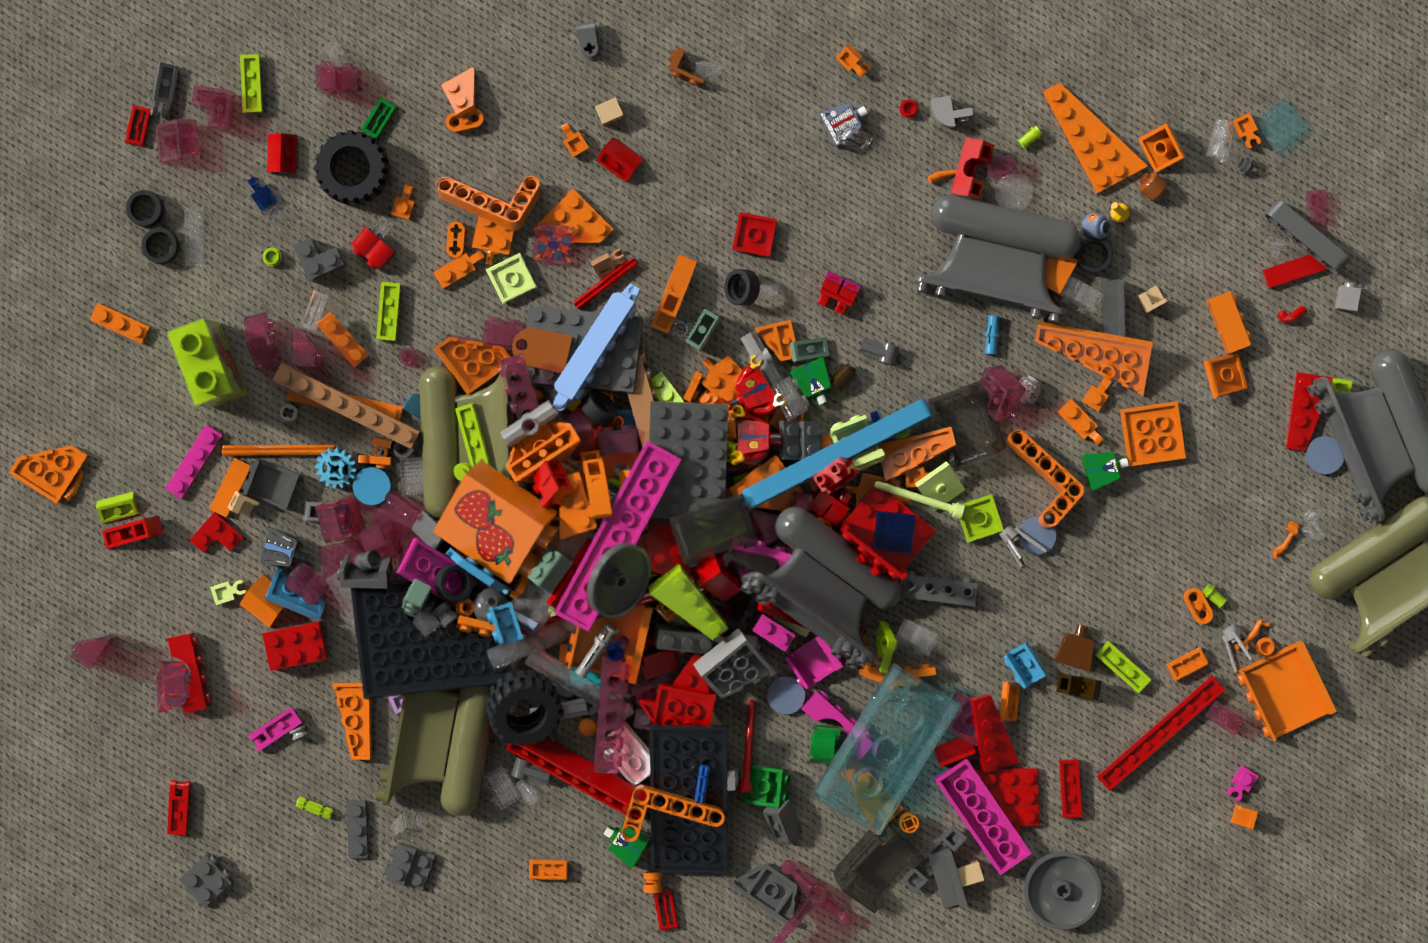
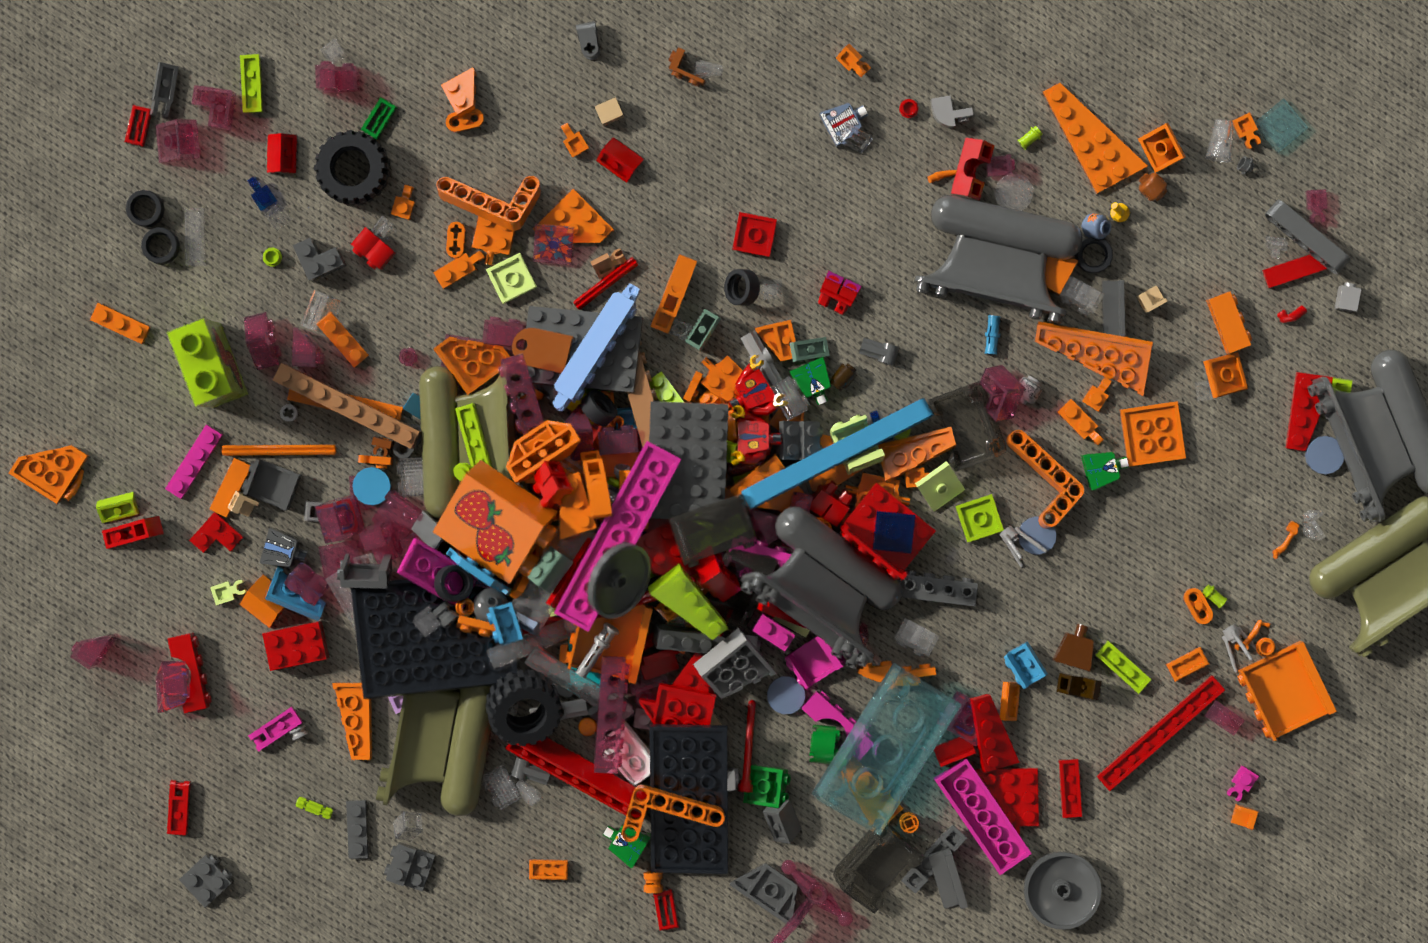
medium azure gear [315,446,357,489] -> none
dark grey wheel [355,549,382,572] -> none
lime plate [376,282,401,341] -> none
sand green brick [402,579,431,617] -> none
light grey piece [500,400,558,447] -> none
clear blue cone [606,636,629,661] -> none
blue axle [695,765,710,803] -> none
red hips [813,457,860,494] -> none
red arm [857,553,886,576] -> none
yellowish green piece [874,481,965,519] -> none
lime wing [875,621,897,673] -> none
tan panel [957,860,984,887] -> none

